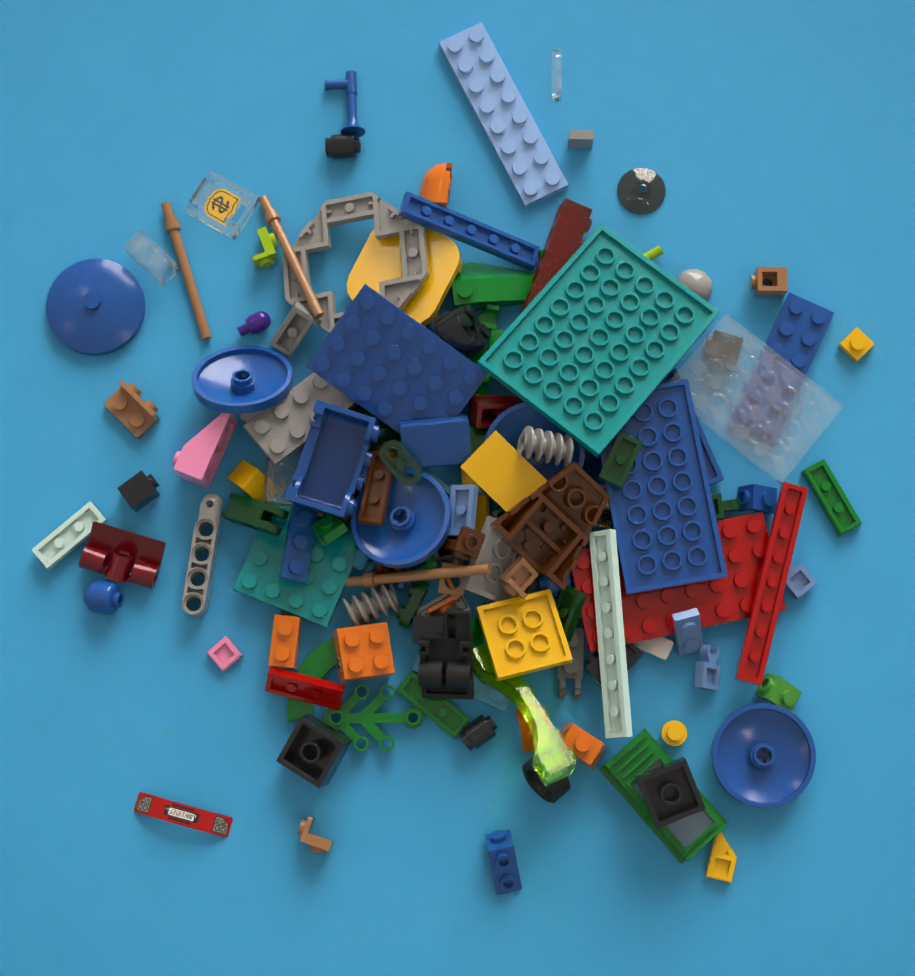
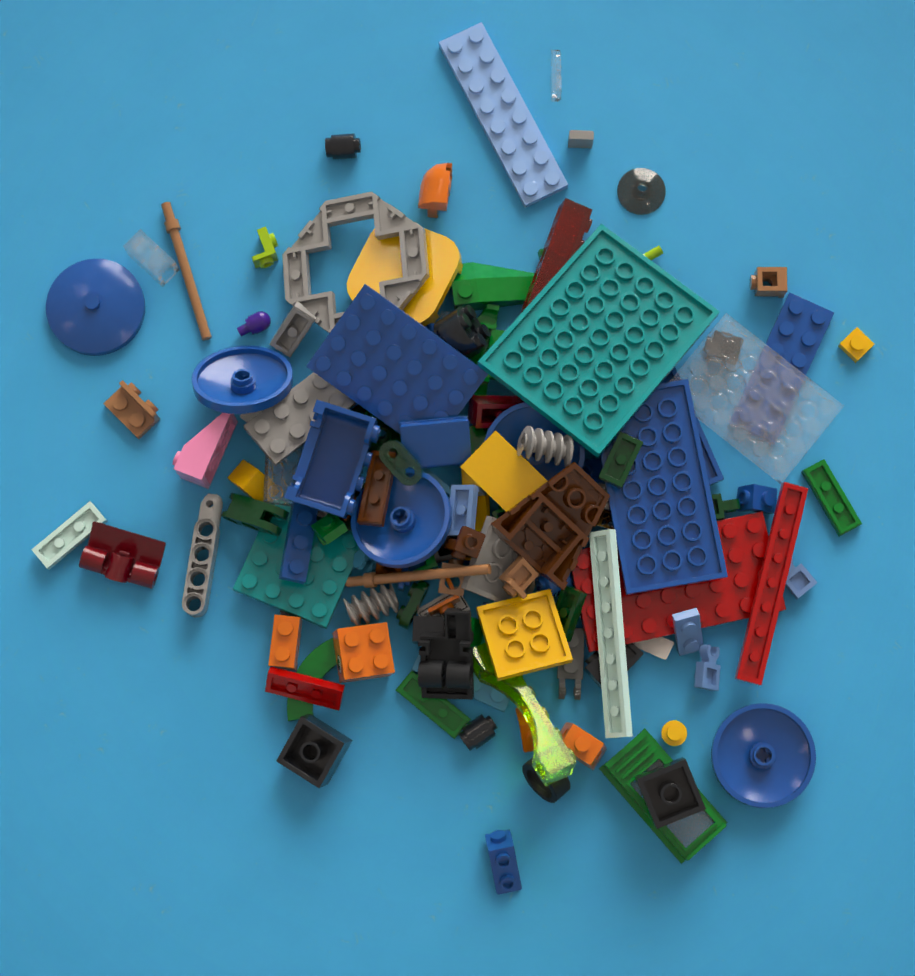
blue head [84,580,124,615] -> none
black brick [117,470,160,512] -> none
sticker [134,792,233,837] -> none
clear container [184,170,259,240] -> none
bright pink tile [206,636,243,672] -> none
medium nougat bar [259,195,324,319] -> none
medium nougat bracket [297,816,334,855] -> none
green plant [323,684,423,752] -> none
blue piece [325,70,366,138] -> none
blue tile [398,191,540,271] -> none
light grey hair [677,269,712,302] -> none
yellow tile [705,832,737,883] -> none
bright green bracket [755,673,802,711] -> none

